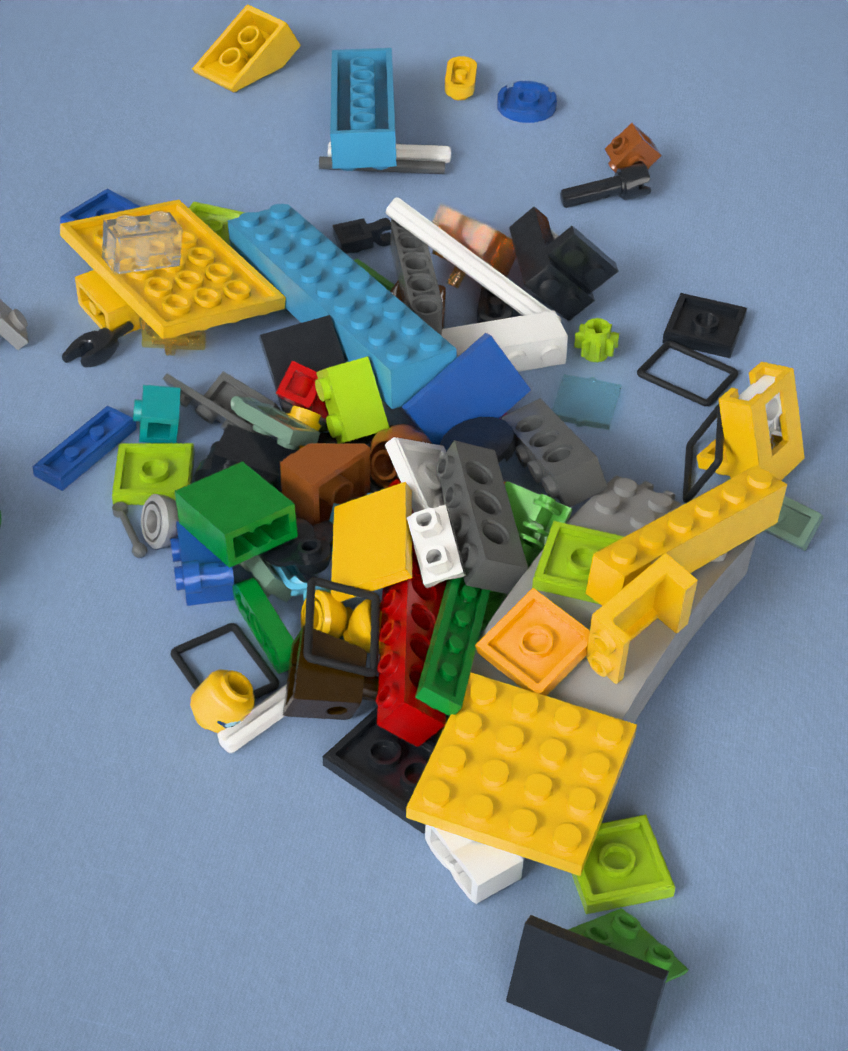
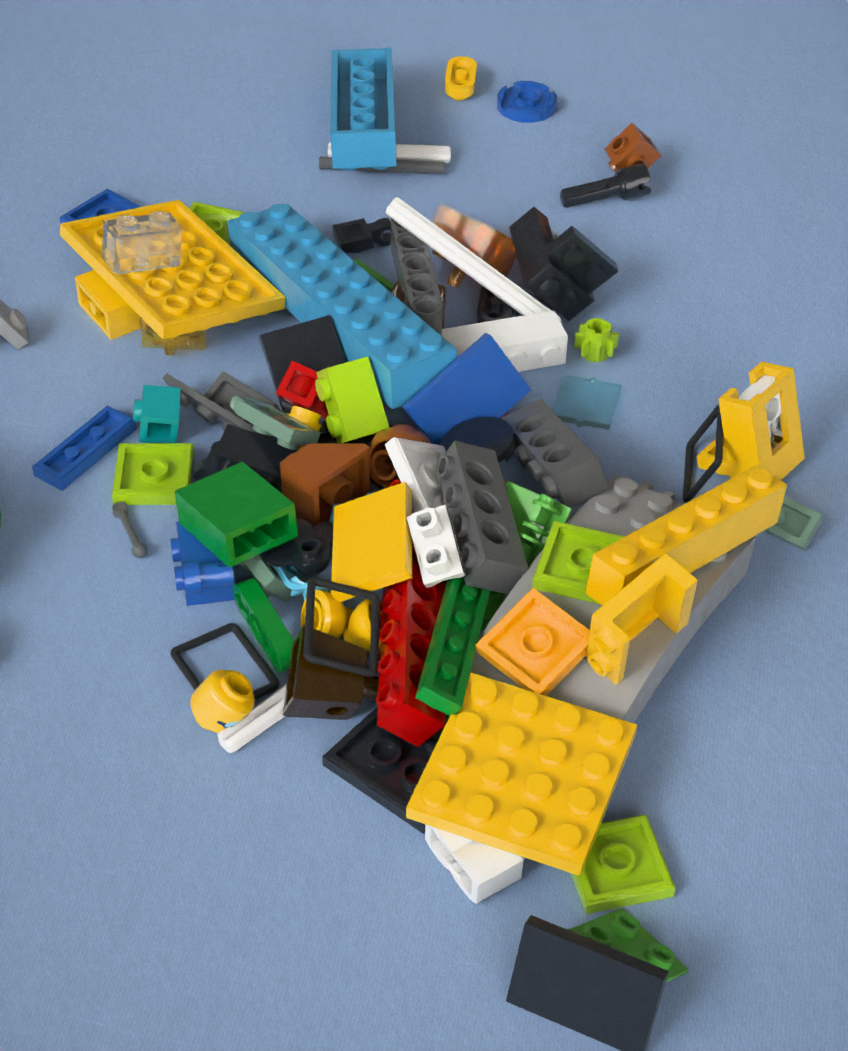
black hand [62,321,134,367] -> none
light grey brick [141,494,179,549] -> none
yellow slope [192,4,301,93] -> none
black piece [637,341,738,406] -> none
black tile [662,293,747,358] -> none

